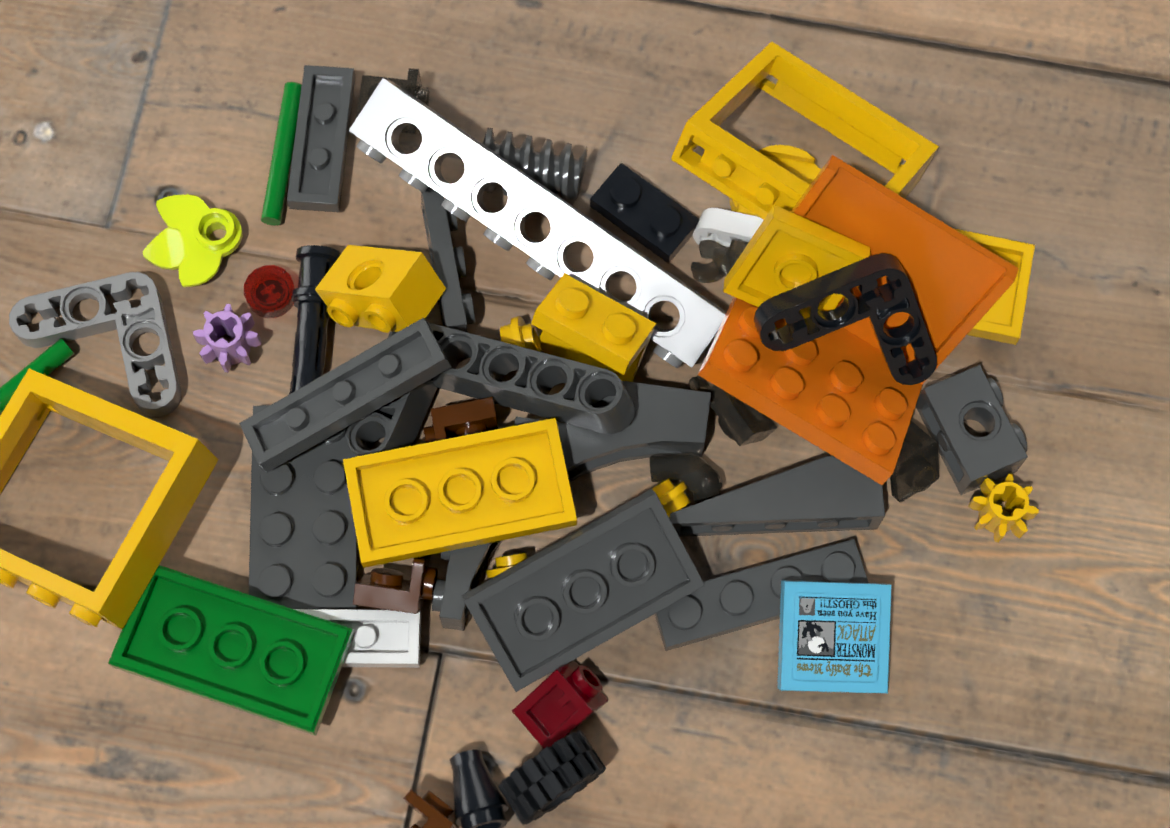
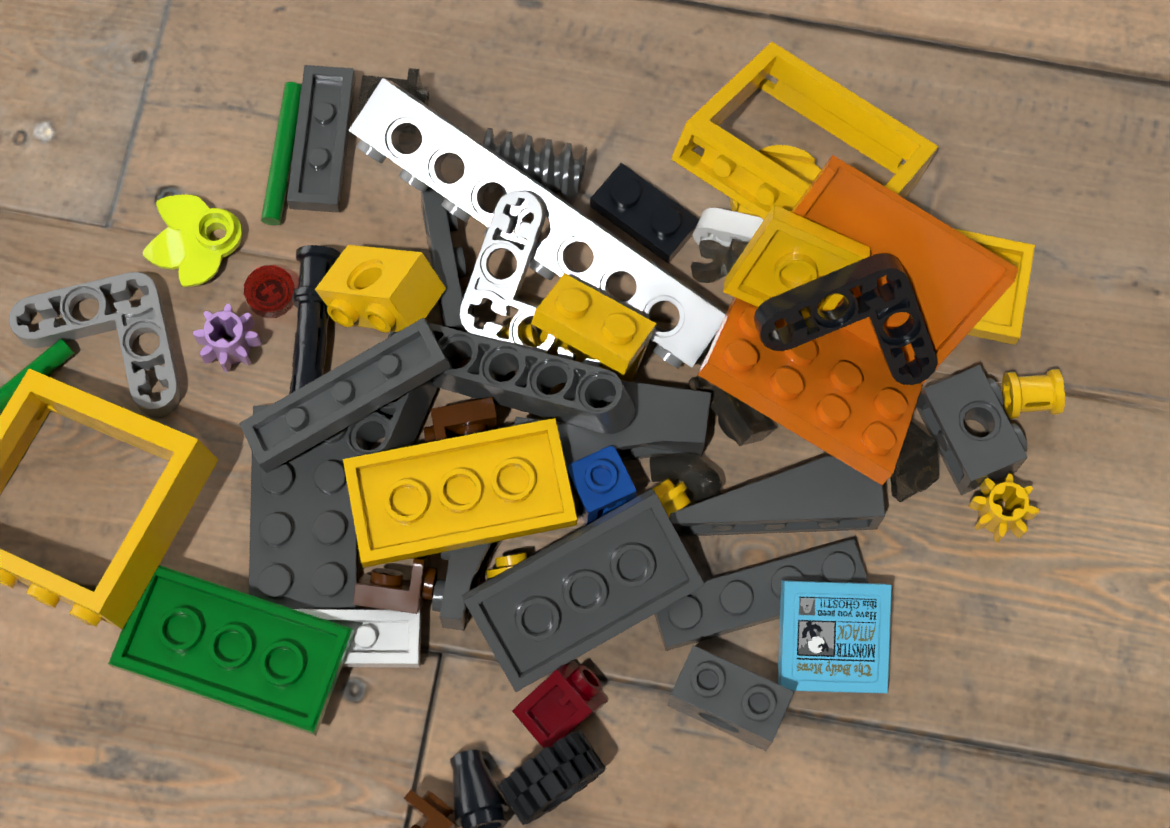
none -> beam [460,190,602,367]
none -> blue bracket [567,446,637,525]
none -> dark grey brick [667,645,794,751]
none -> yellow bush [1002,369,1065,419]

